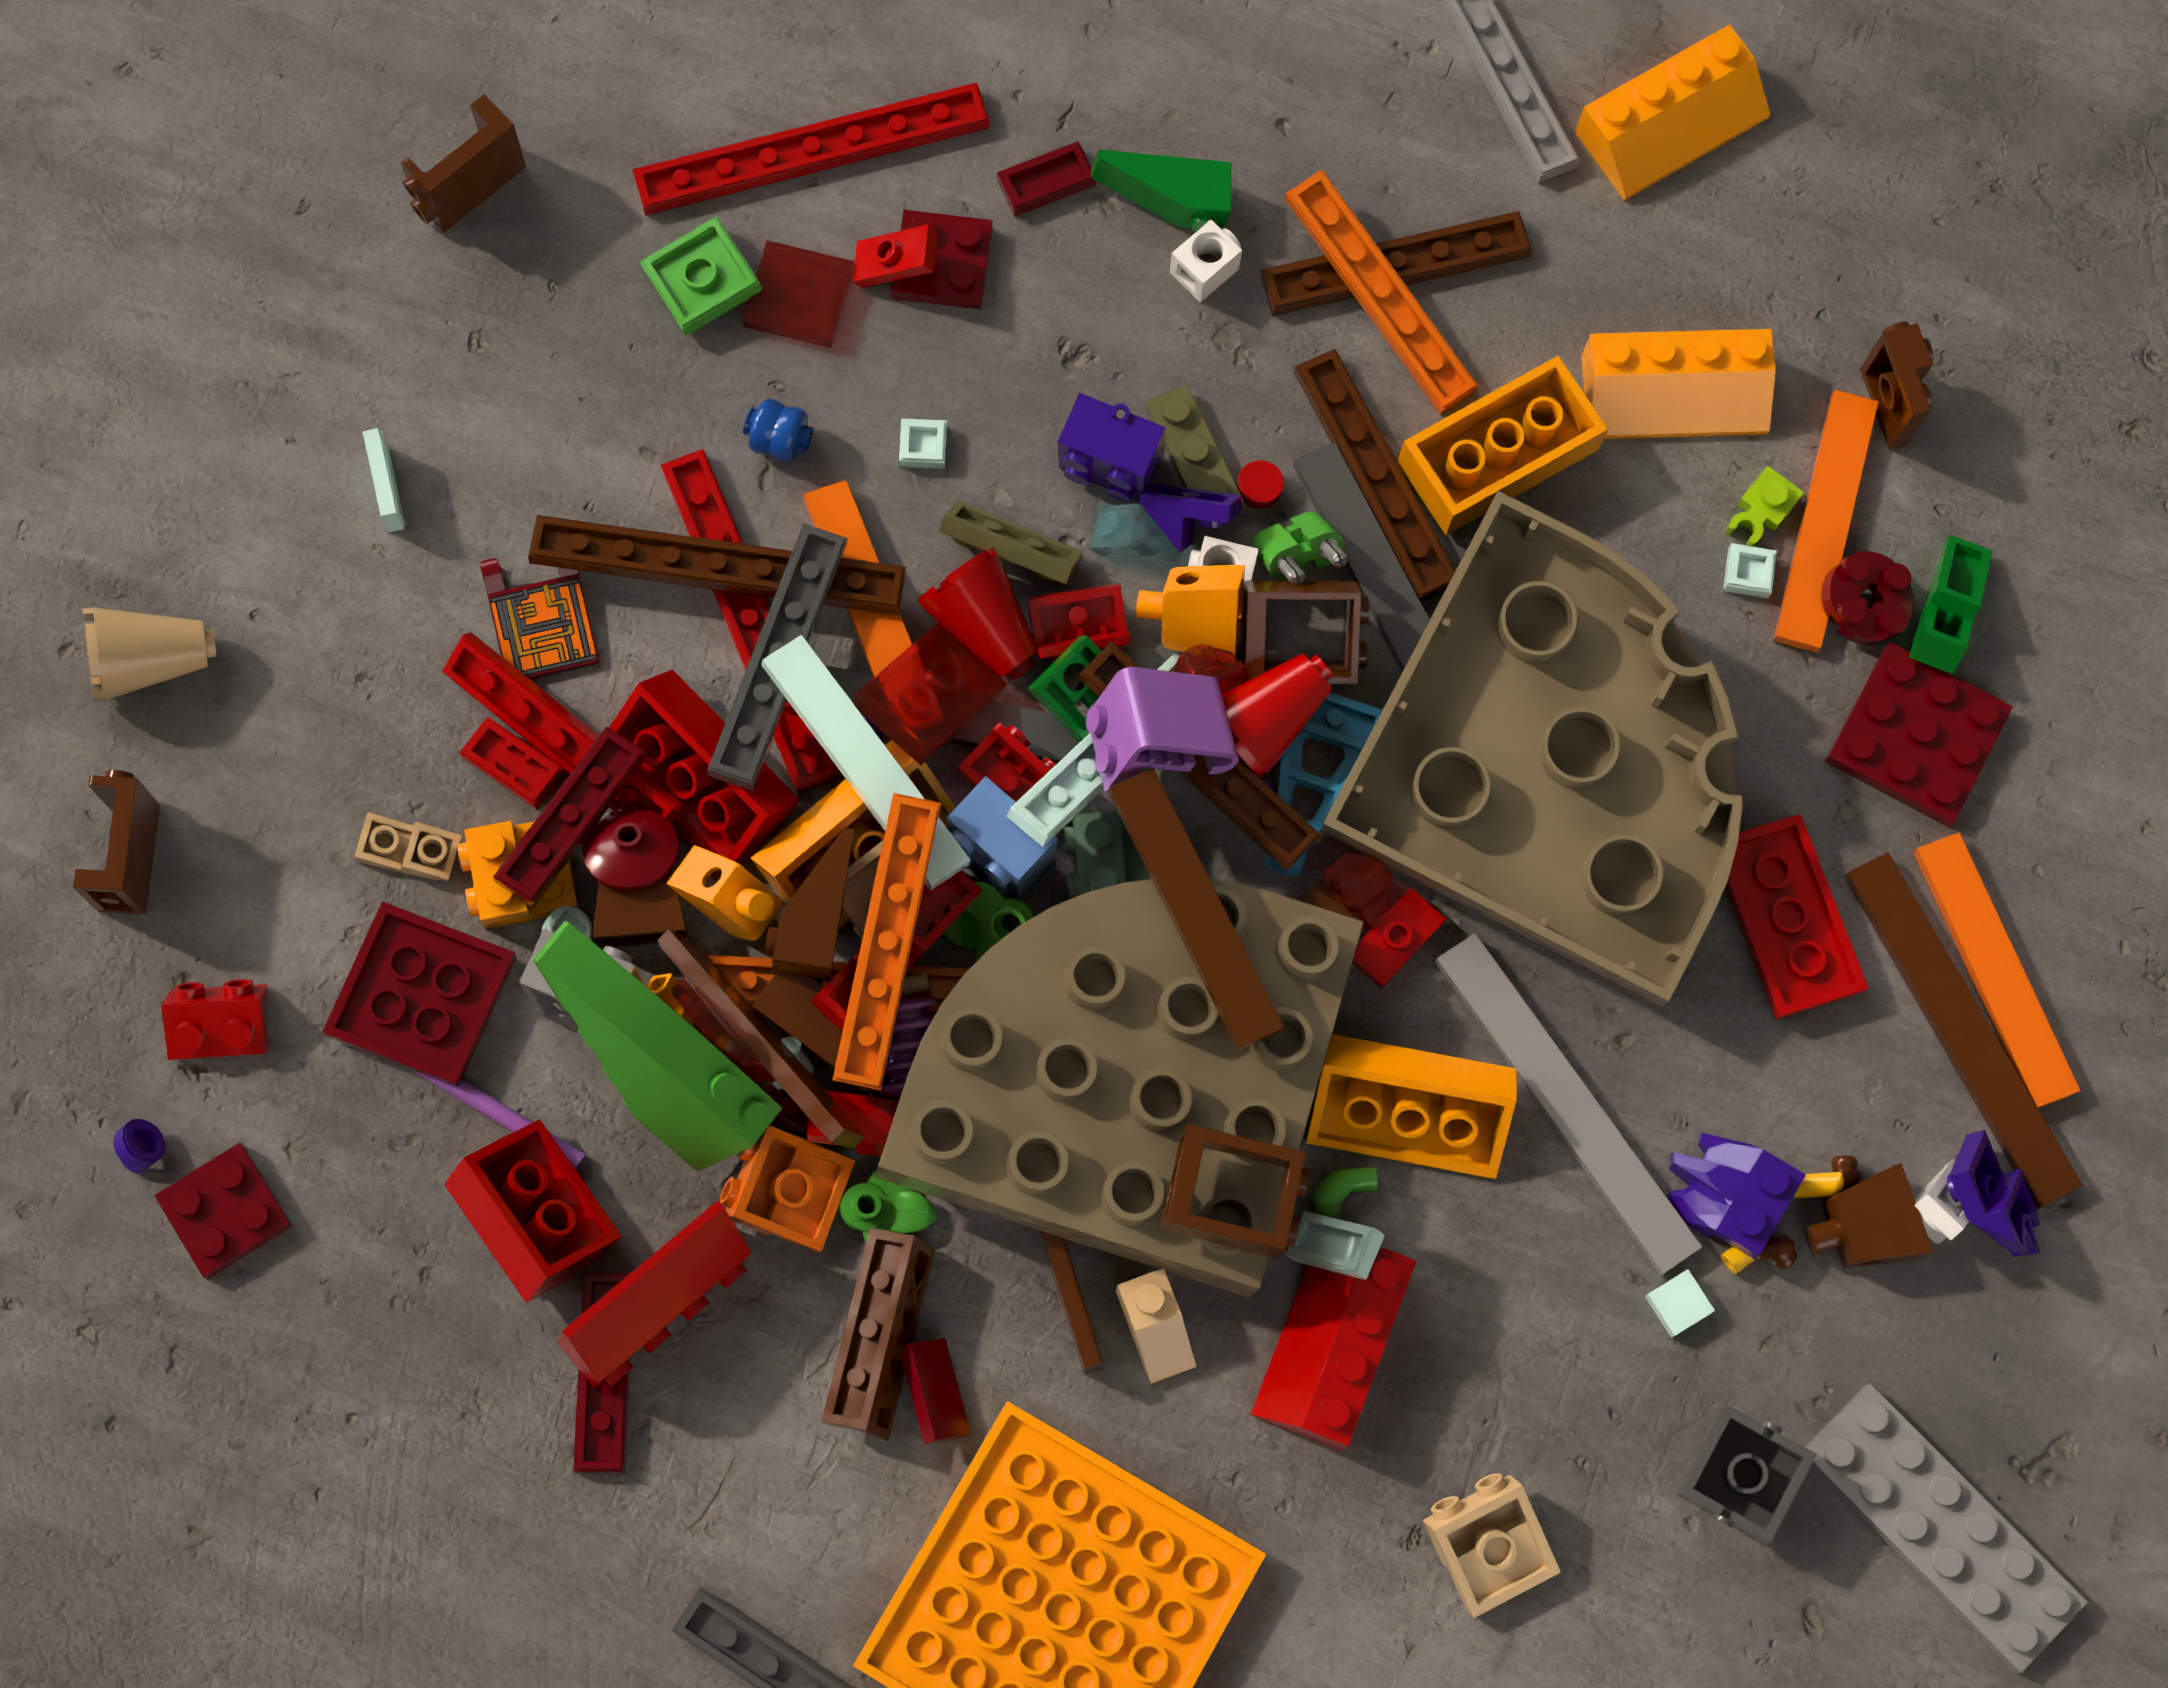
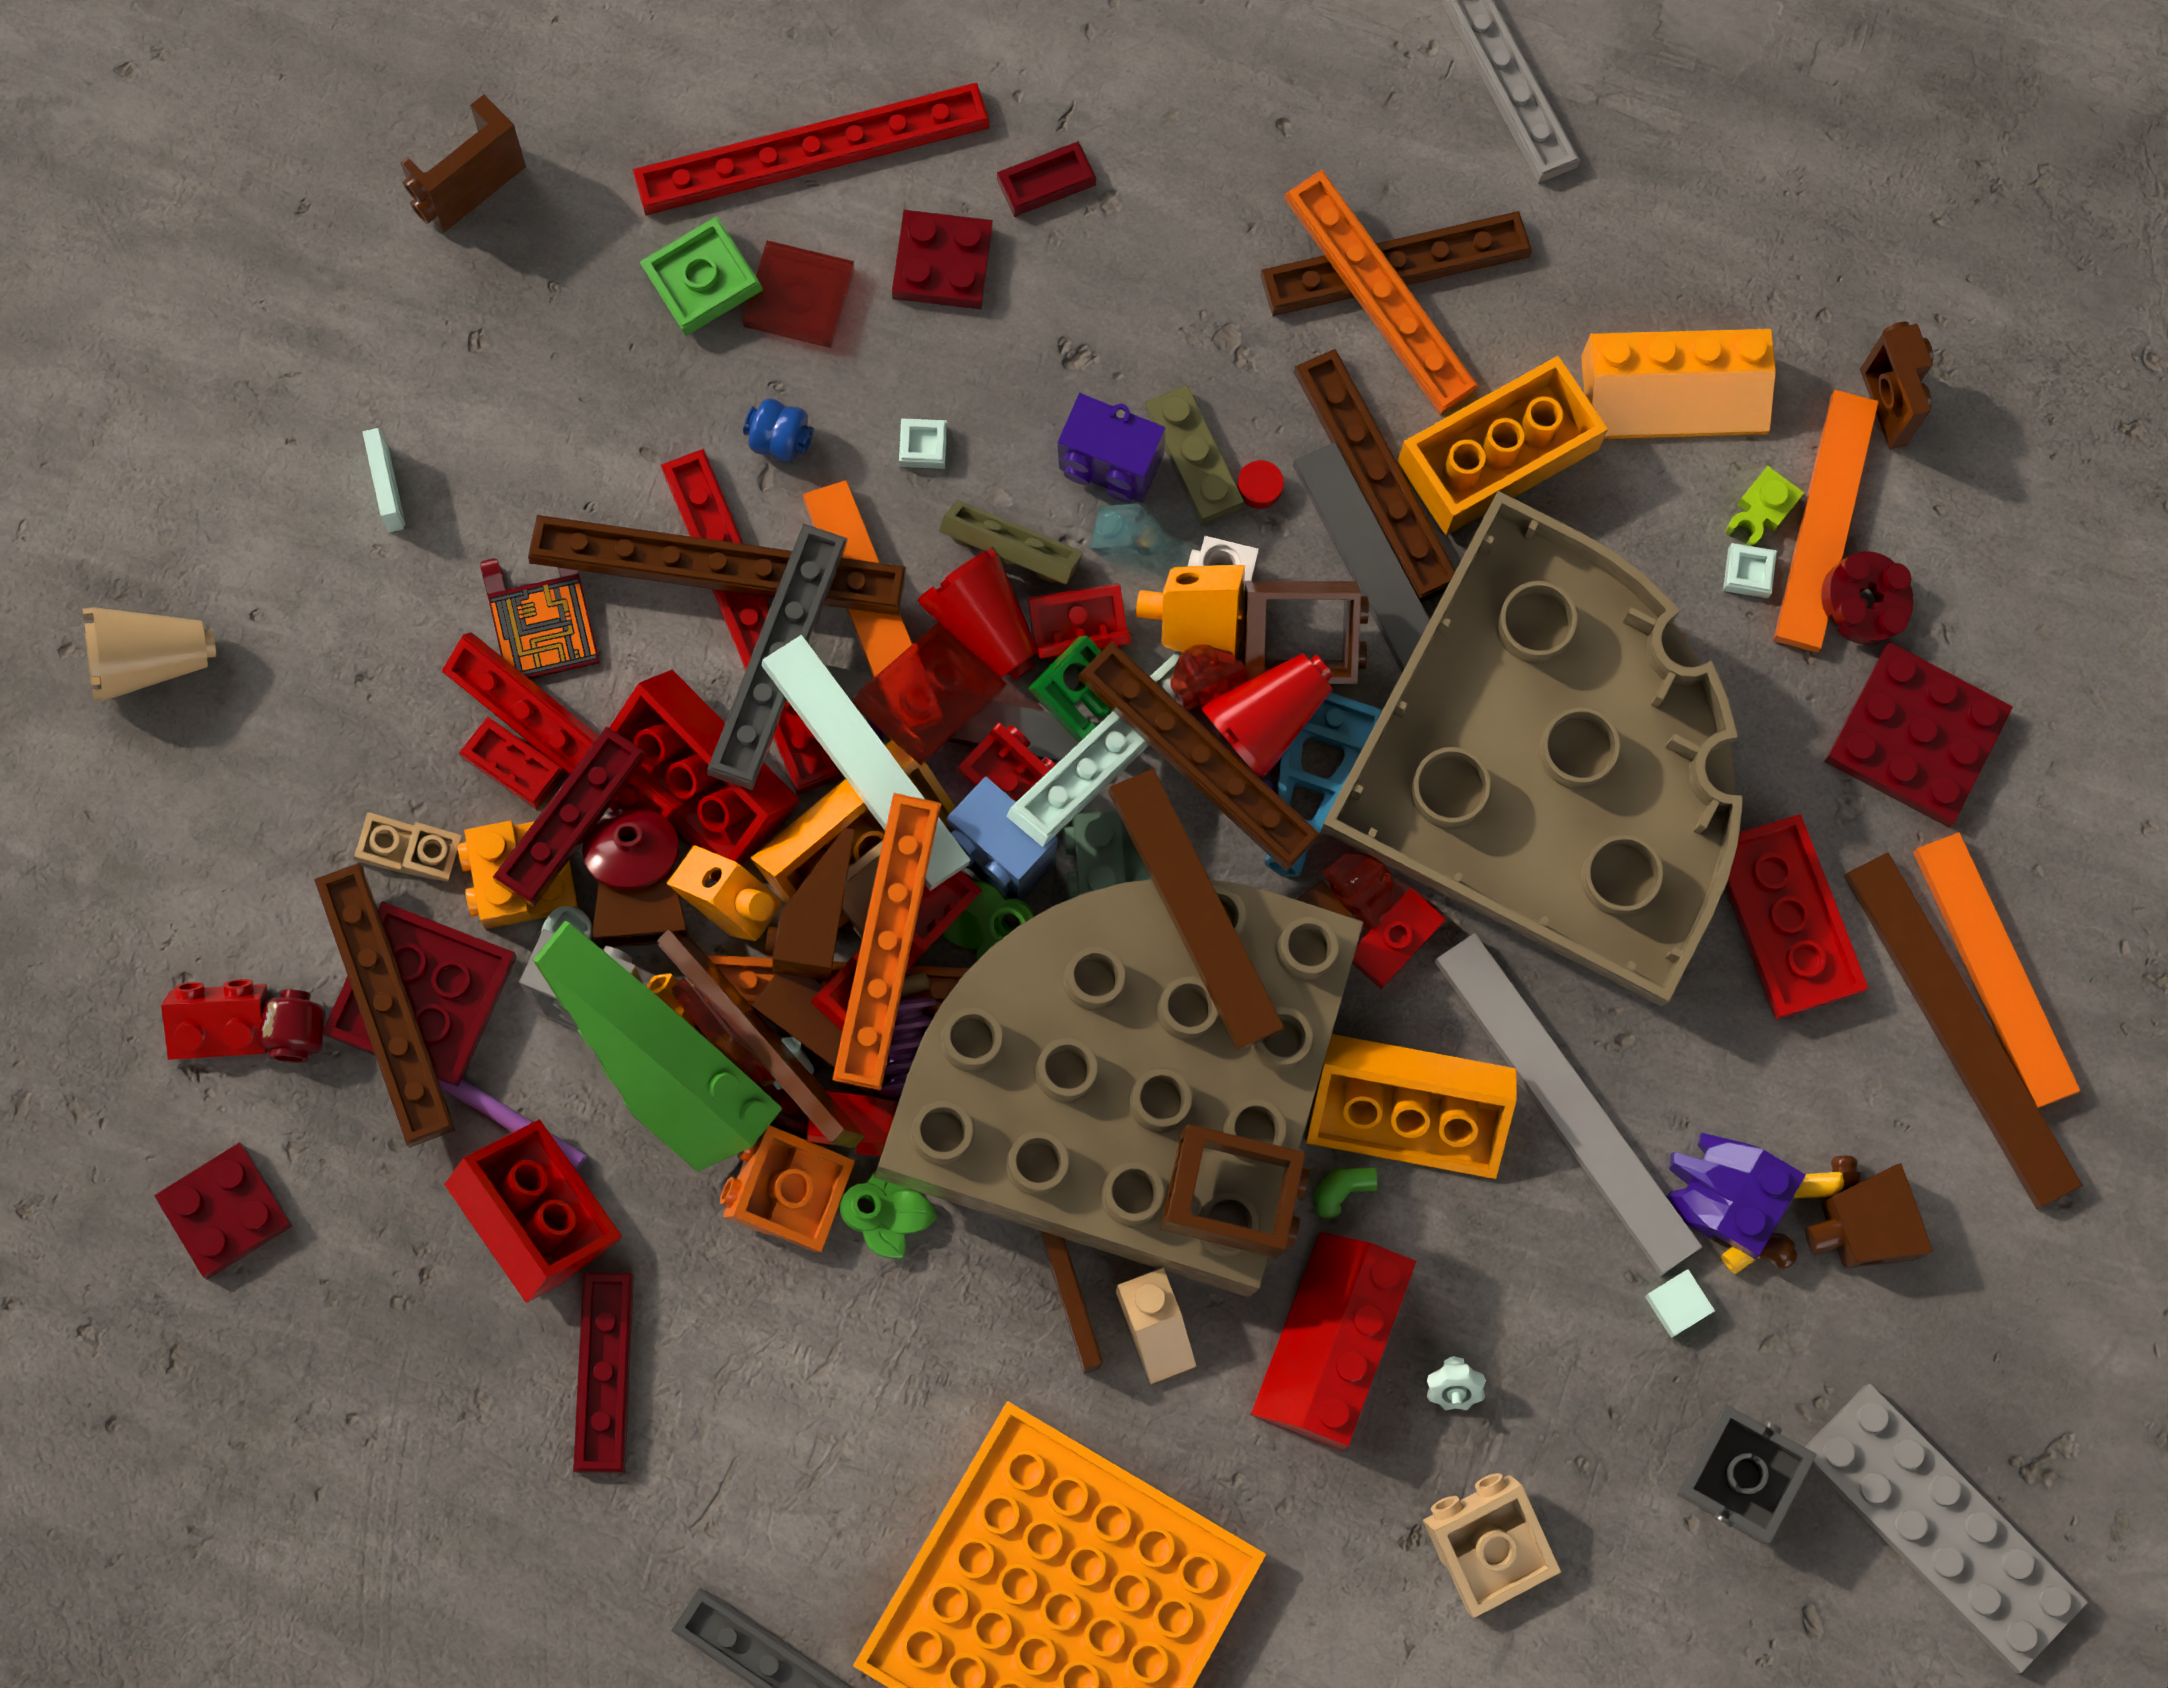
reddish brown panel [73,770,160,915] -> none
dark purple tile [113,1119,165,1173] -> none
red slope [557,1200,751,1388] -> none
reddish brown fence [821,1228,935,1441] -> none
red plate [852,224,938,288] -> none
dark red tile [899,1338,971,1445] -> none
medium lavender piece [1086,667,1239,793] -> none
green slope [1091,149,1232,232] -> none
dark purple slope [1140,483,1242,552] -> none
white brick [1169,220,1242,303] -> none
bright green piece [1251,511,1347,585] -> none
light aqua tile [1286,1211,1385,1280] -> none
light orange slope [1575,24,1770,201] -> none
green slope [1909,534,1993,674] -> none
white slope [1914,1159,1969,1244] -> none
dark purple plate [1947,1130,2040,1257] -> none
none -> dark red head [259,989,325,1063]
none -> reddish brown tile [314,863,456,1148]
none -> light aqua piece [1427,1356,1486,1411]

